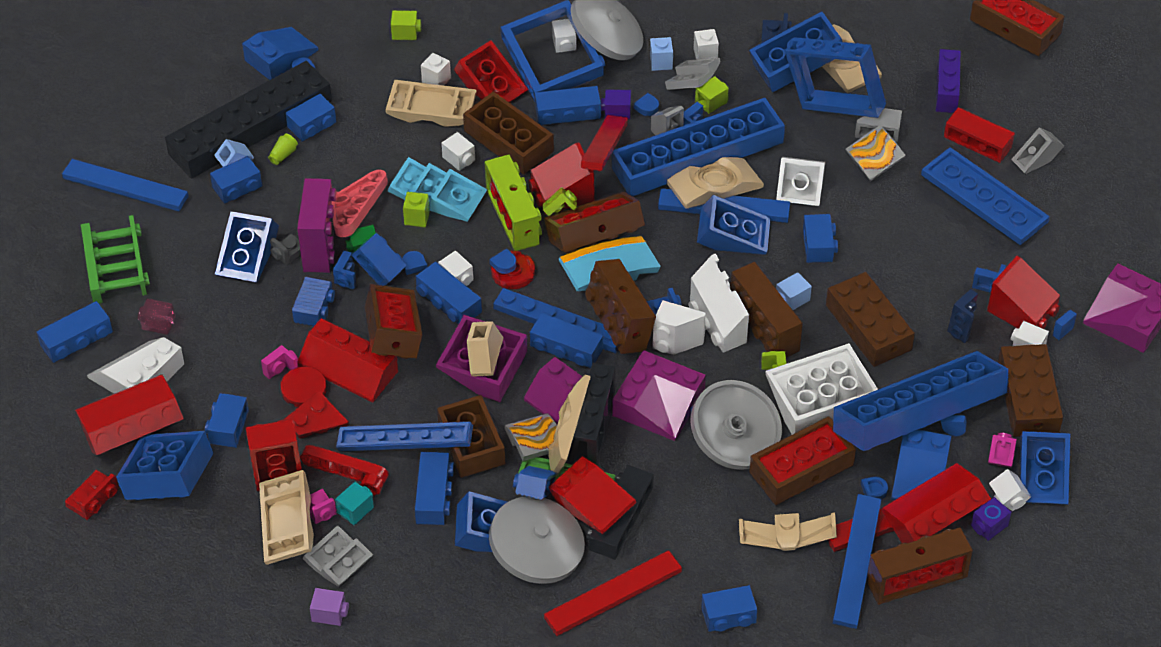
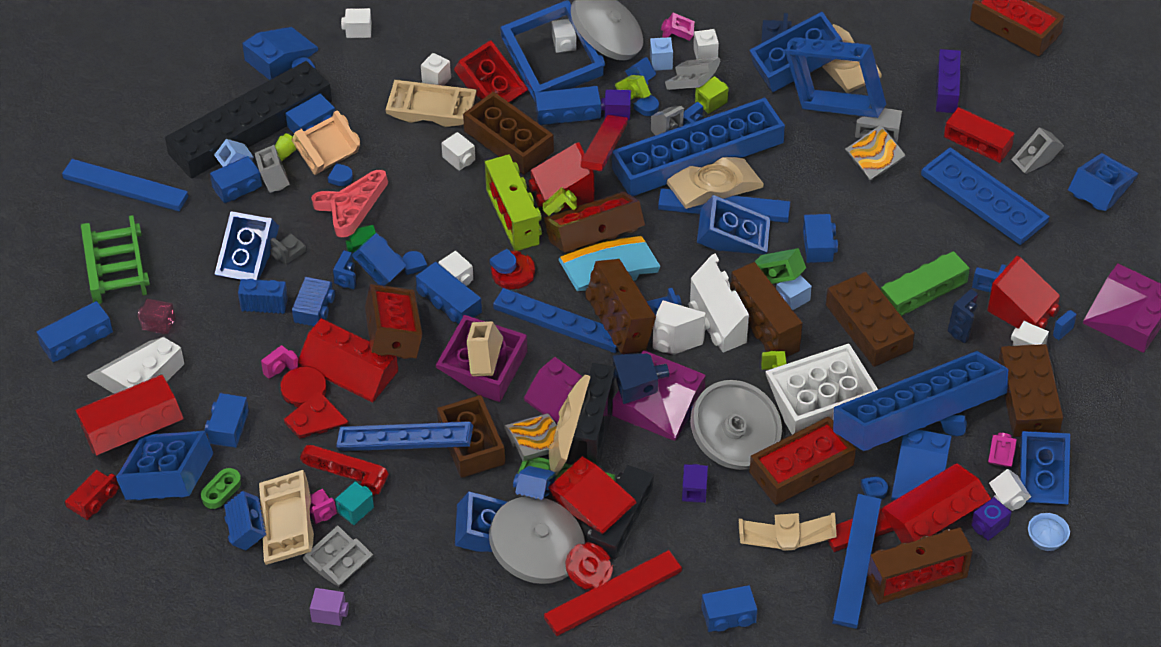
red brick [245,419,302,492] -> none
magenta slope [297,178,336,273] -> none
medium azure slope [388,157,487,222] -> none
lime brick [391,11,421,40] -> none
lime brick [403,192,430,227] -> none
blue brick [415,452,454,525] -> none
blue brick [530,313,603,368] -> none
white slope [776,157,825,206] -> none
none -> bright green plate [201,468,241,509]
none -> blue brick [224,491,266,550]
none -> blue brick [238,279,288,314]
none -> light grey slope [255,145,290,193]
none -> light nougat panel [292,110,360,175]
none -> blue tile [328,163,353,186]
none -> white brick [341,8,372,38]
none -> red tile [565,542,613,590]
none -> dark blue torso [613,353,669,404]
none -> lime bracket [615,75,651,99]
none -> blue bracket [625,57,656,85]
none -> dark pink bracket [661,13,695,41]
none -> dark purple brick [682,464,708,503]
none -> bright green brick [755,248,806,284]
none -> bright green brick [881,251,970,316]
none -> light blue hat [1028,513,1070,551]
none -> blue slope [1068,153,1139,211]

